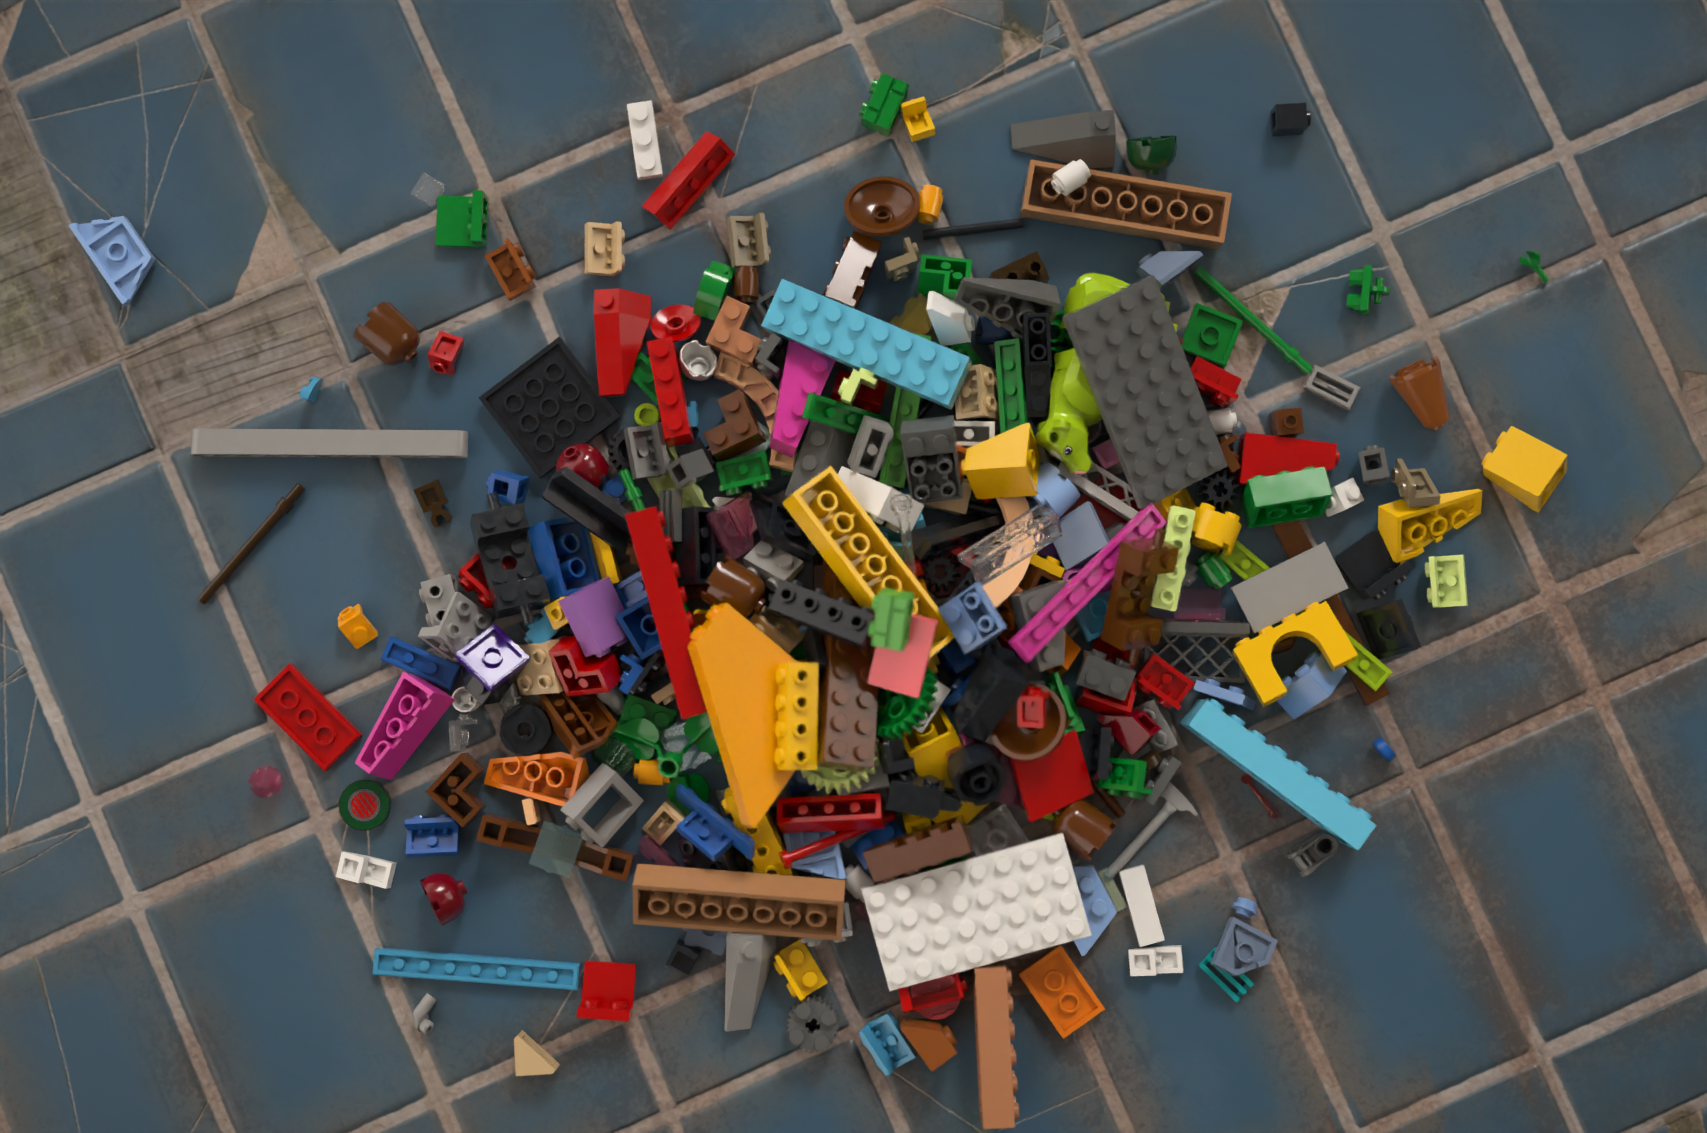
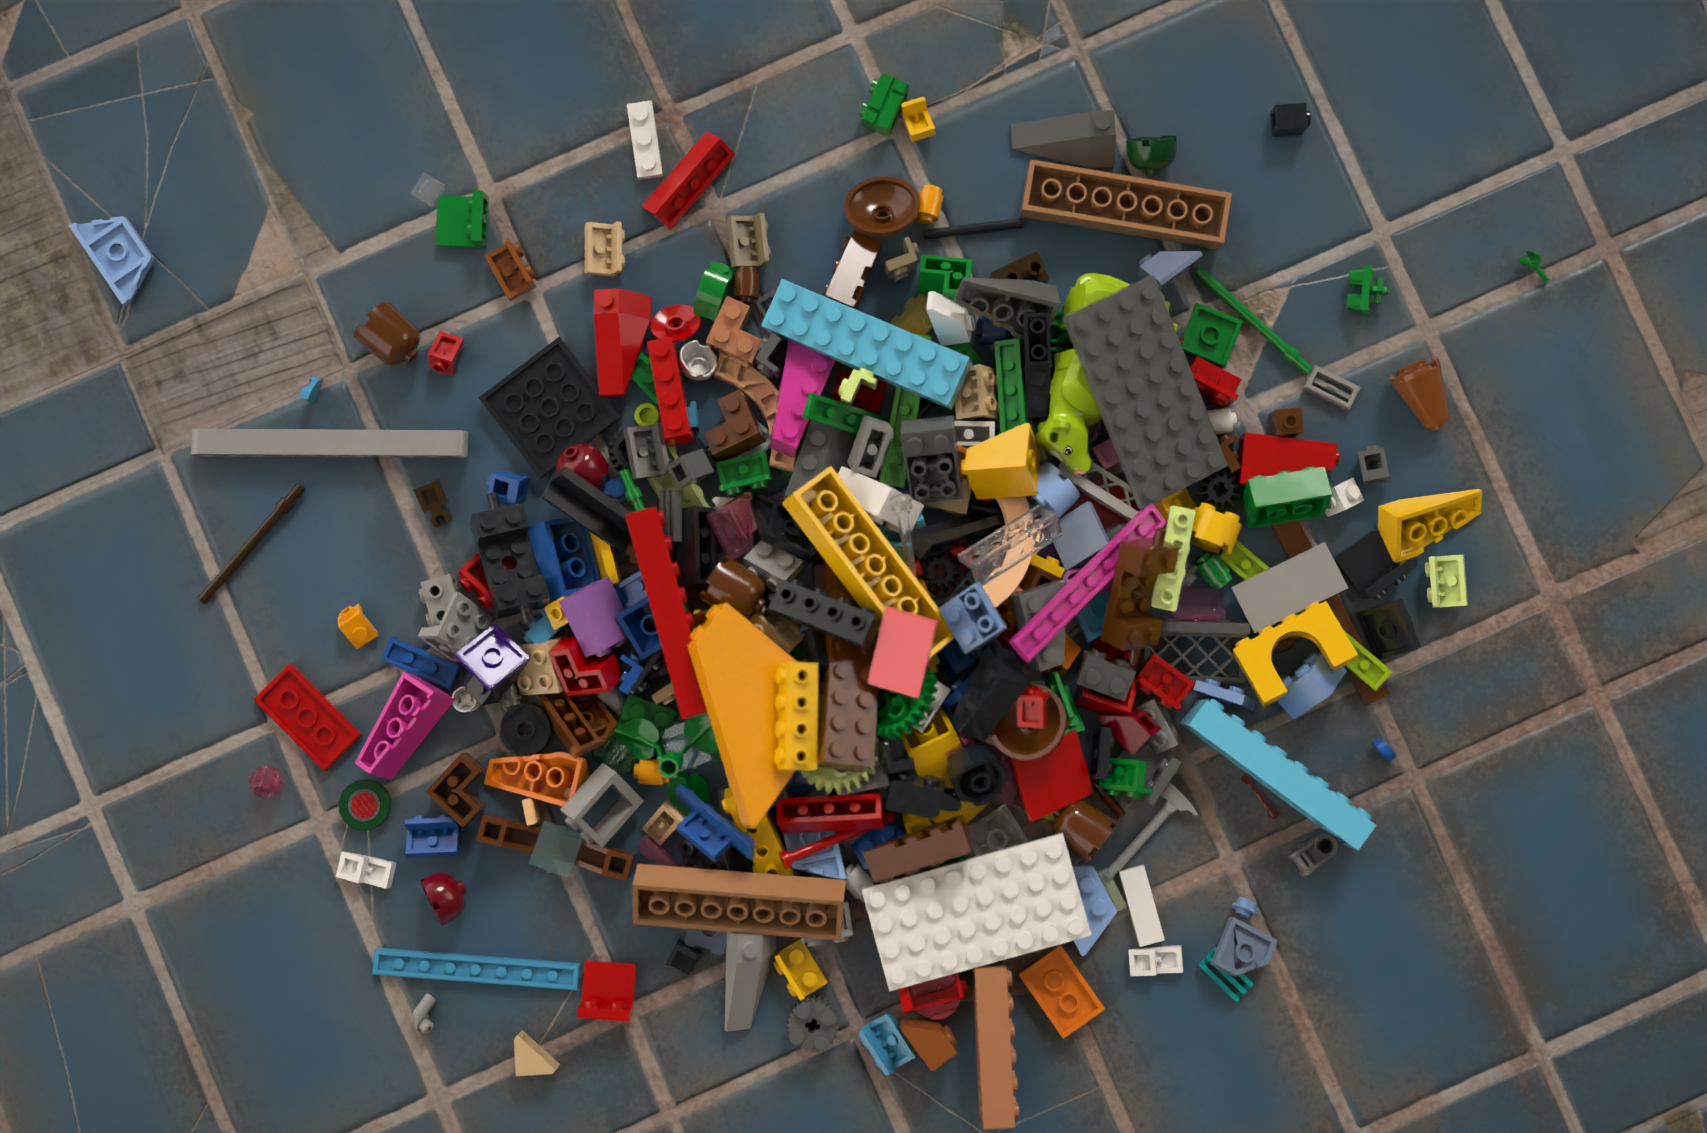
clear bracket [449,714,479,752] -> none
bright green brick [868,588,915,651] -> none
white brick [1051,159,1091,196] -> none
dark brown tile [1137,750,1161,771] -> none
dark tan bracket [1391,458,1441,507] -> none
yellow slope [1481,426,1568,513] -> none

